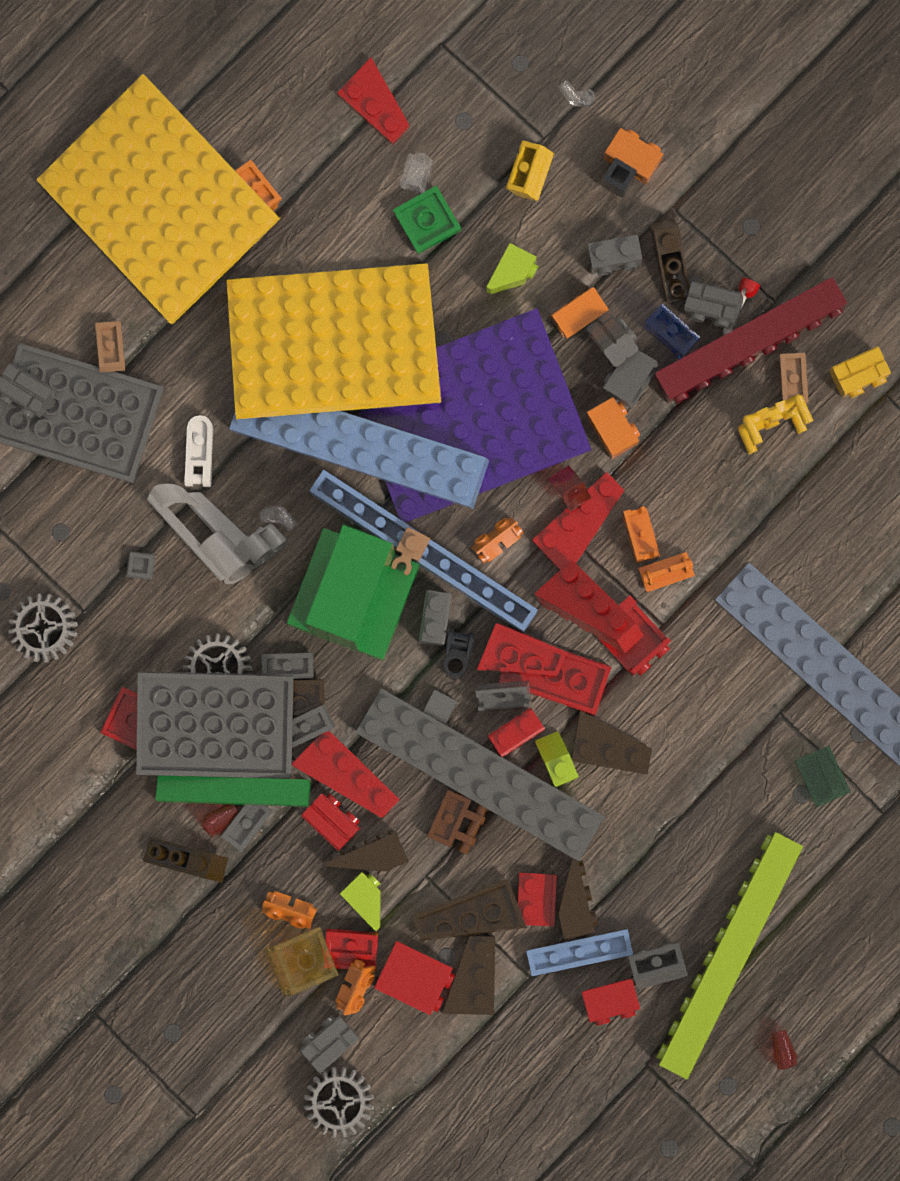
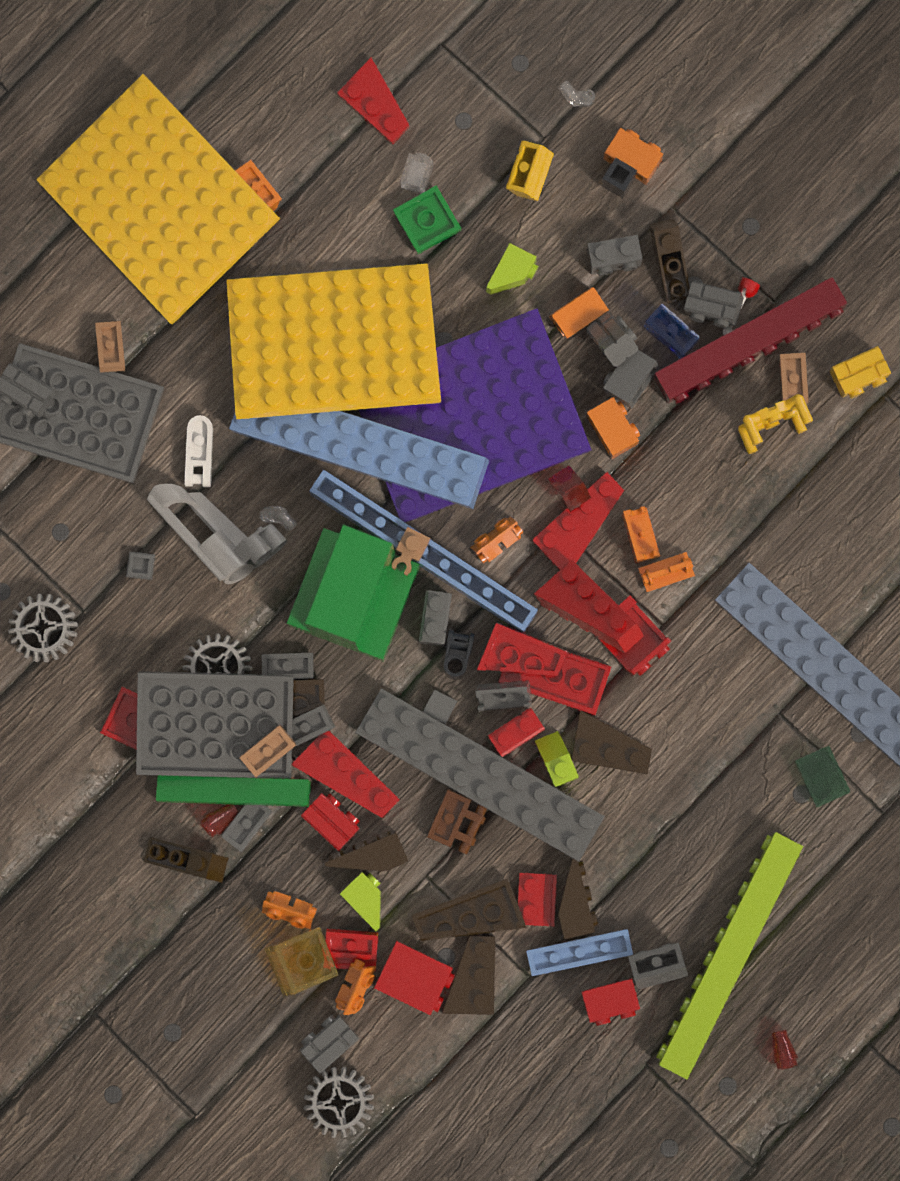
none -> medium nougat plate [239,724,296,777]

